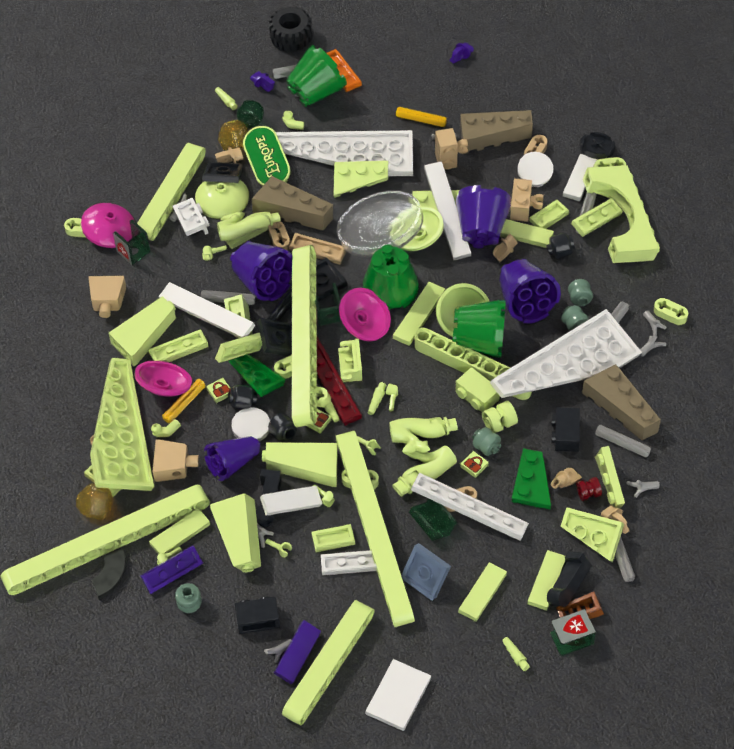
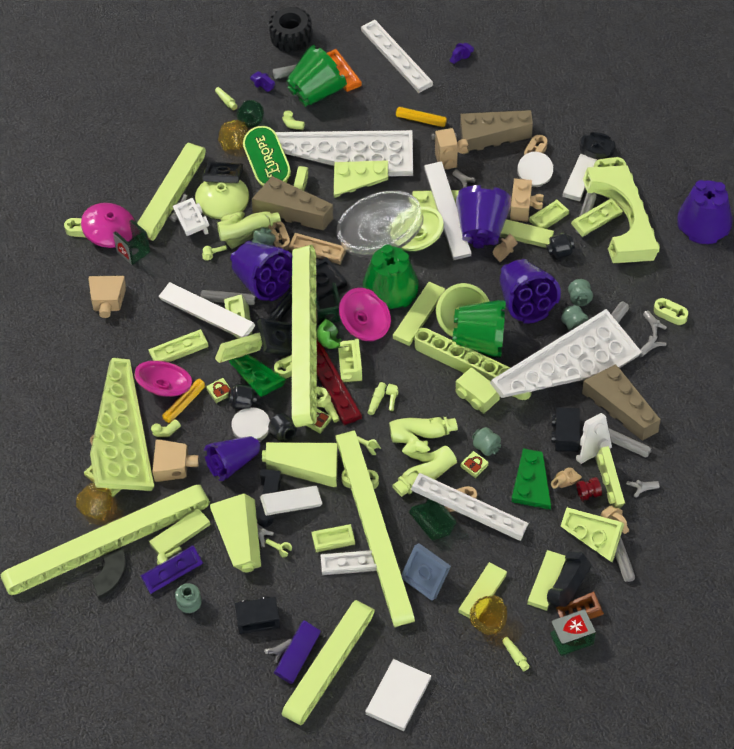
yellowish green slope [109,296,176,367] -> none
tan piece [215,147,243,163] -> none
yellowish green hand [313,485,335,507] -> none
yellowish green wheel [482,401,518,433] -> none
none -> sand green piece [251,227,276,246]
none -> yellowish green beam [294,166,308,191]
none -> bright green hair [317,319,342,349]
none -> white tile [361,20,433,93]
none -> light grey bar [453,169,475,188]
none -> clear yellow hair [470,595,507,635]
none -> white wing [576,413,612,464]
none -> dark purple cone [677,180,733,244]

